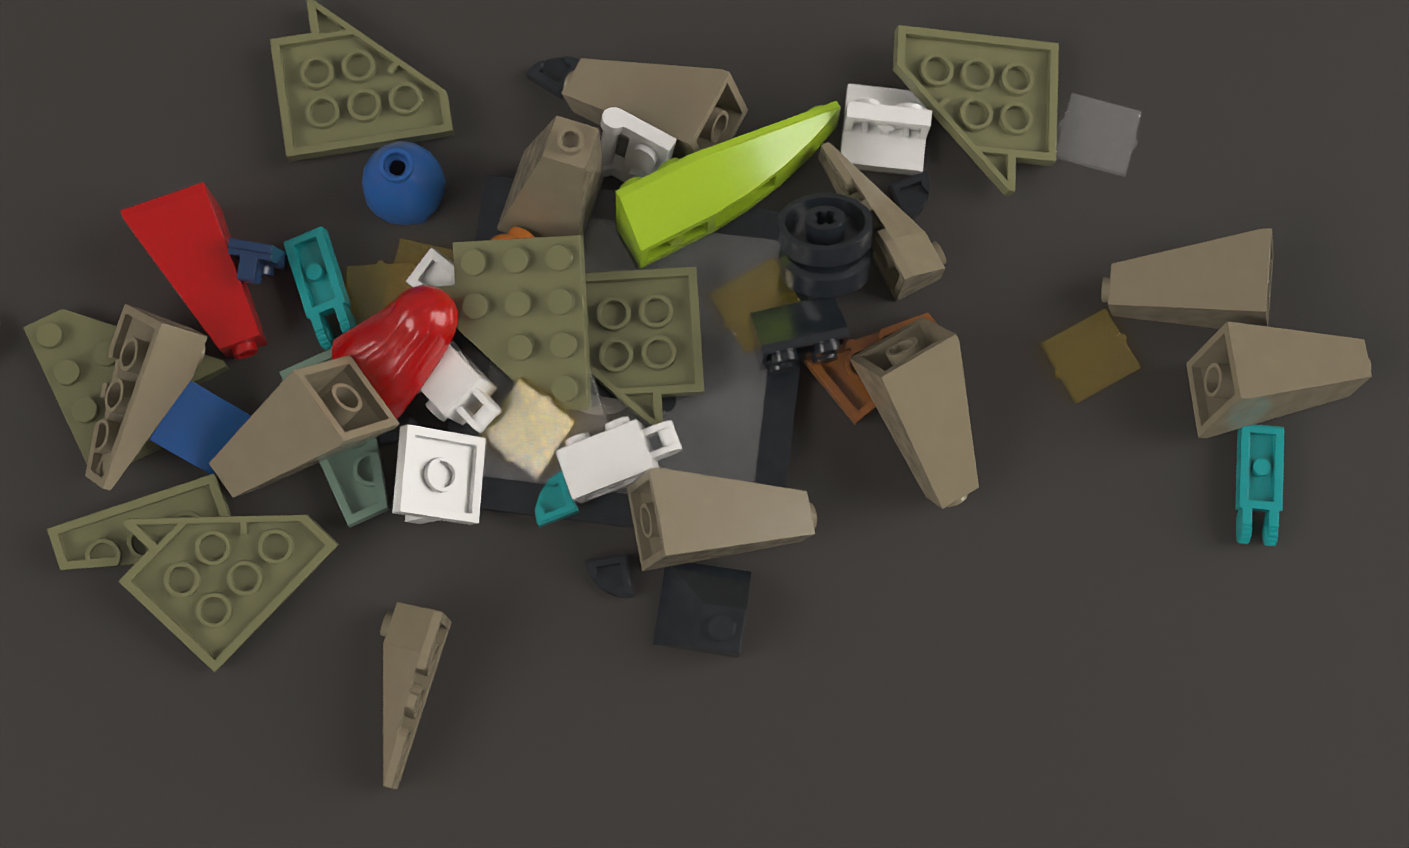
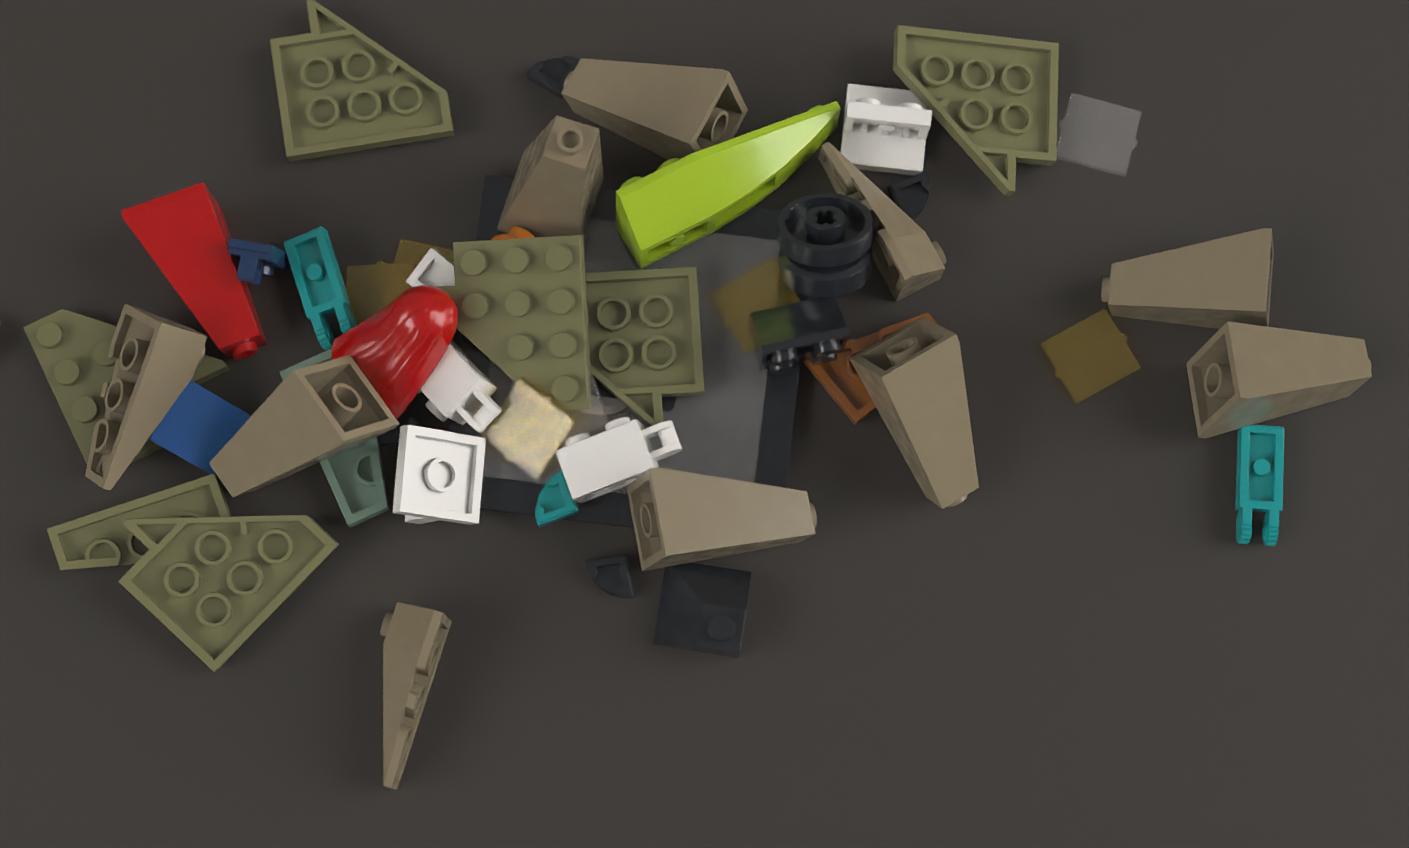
blue piece [361,141,446,225] -> none
white plate [600,107,677,182] -> none

